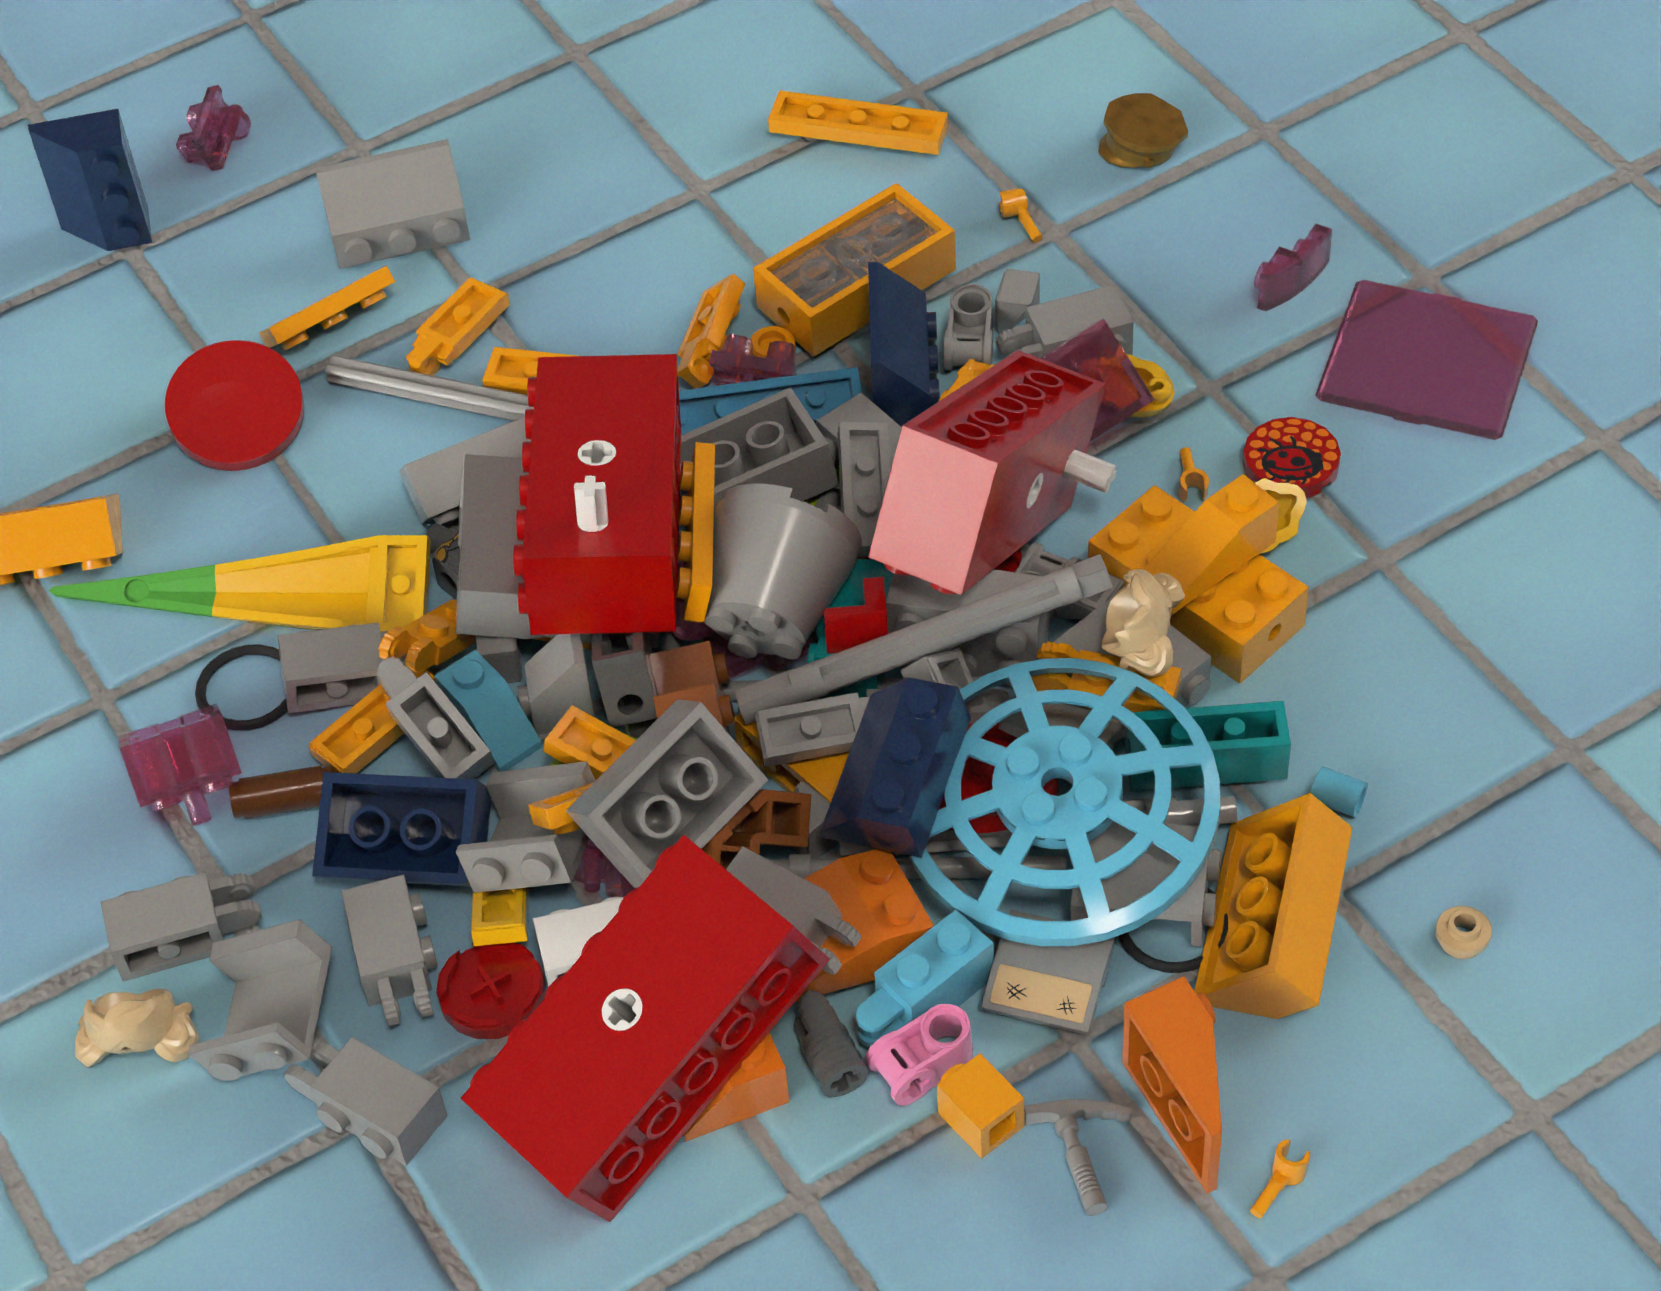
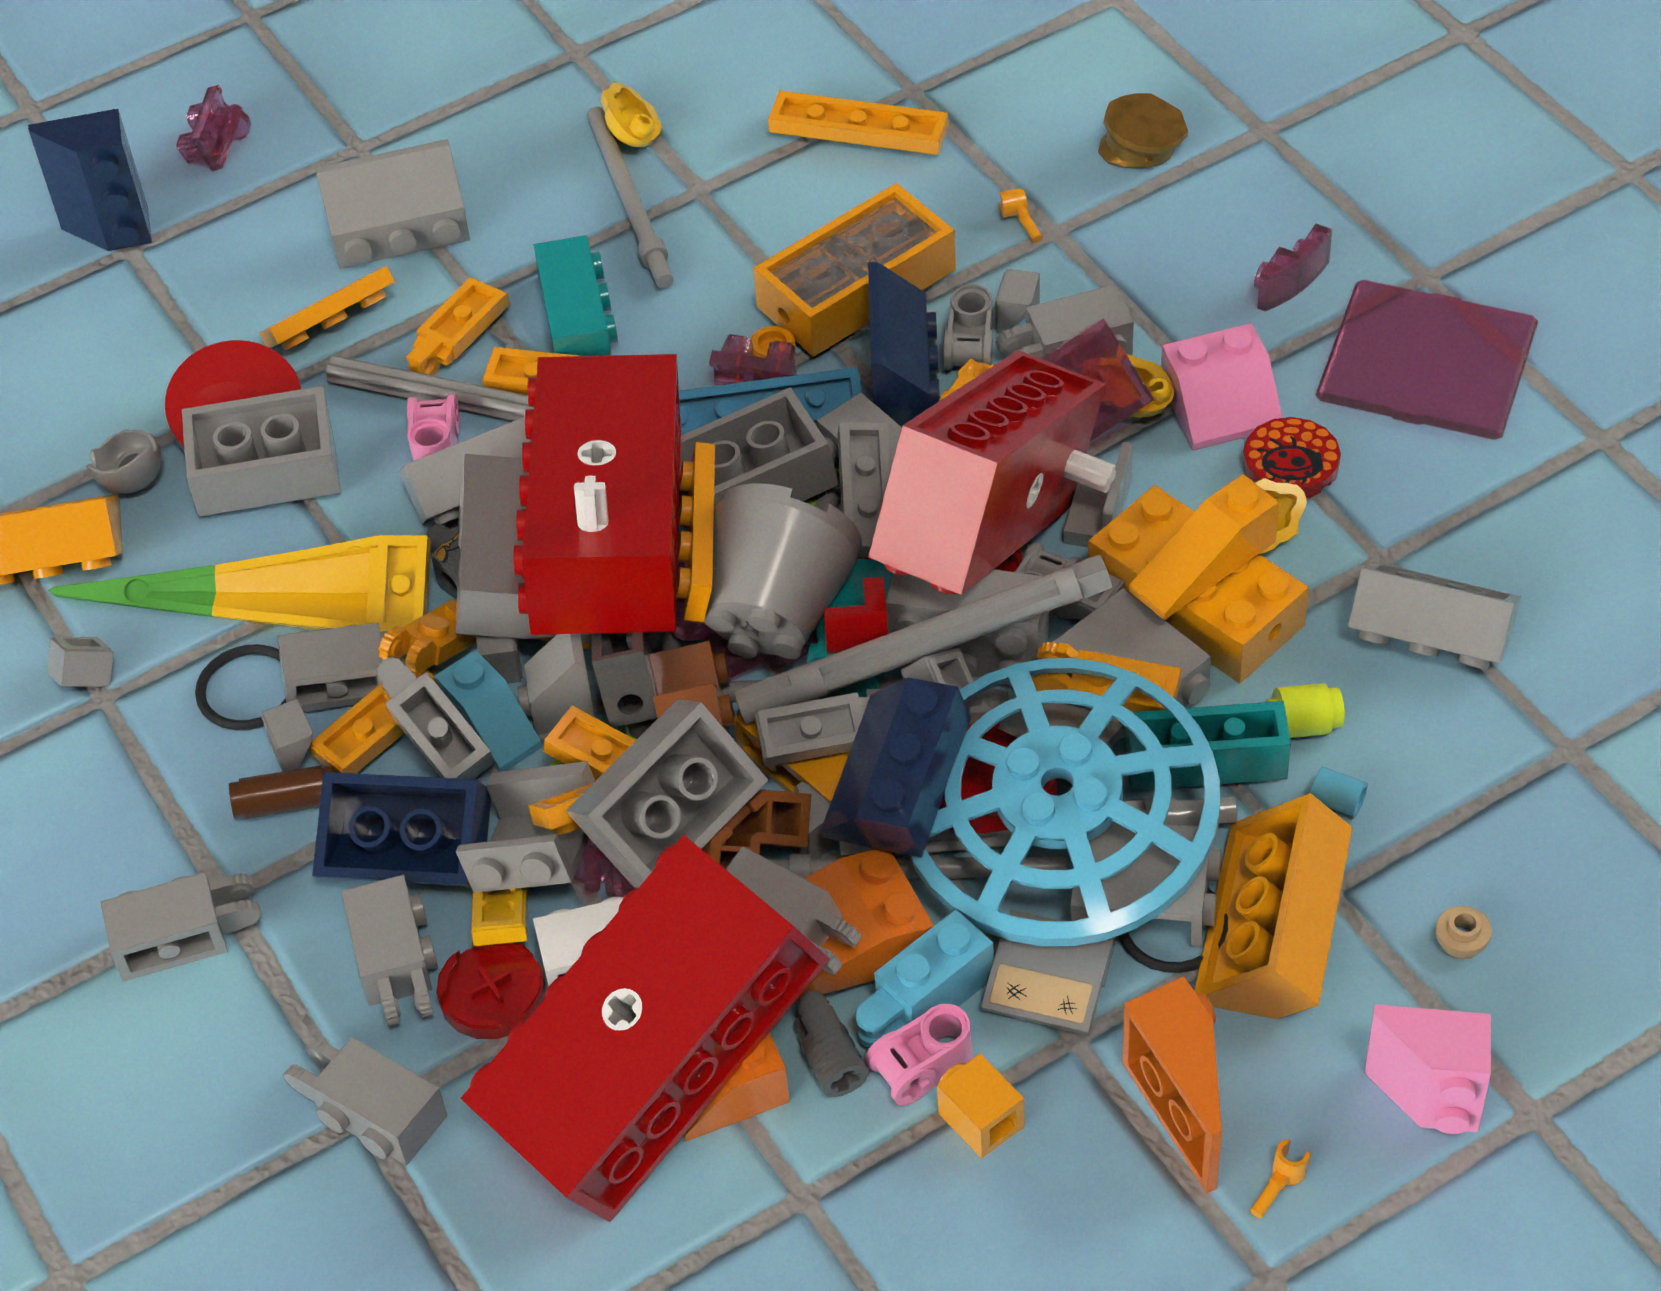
tan hair [75,989,199,1067] -> none
clear pink brick [118,703,242,825] -> none
light grey panel [188,919,332,1081] -> none
light orange hinge [677,274,745,389] -> none
light grey piece [1024,1099,1132,1216] -> none
tan hair [1102,569,1185,678] -> none
light orange hand [1178,447,1209,501] -> none
none -> light grey slope [47,636,114,687]
none -> light grey hair [86,430,162,494]
none -> light grey slope [182,386,341,517]
none -> light grey slope [261,699,313,771]
none -> bright pink piece [407,394,460,461]
none -> teal brick [533,235,618,356]
none -> light grey bar [587,107,674,288]
none -> yellow arm [600,82,662,147]
none -> light grey panel [1063,442,1133,548]
none -> bright pink slope [1161,323,1283,450]
none -> neon yellow brick [1265,683,1345,738]
none -> light grey slope [1348,562,1521,669]
none -> bright pink slope [1365,1004,1491,1134]

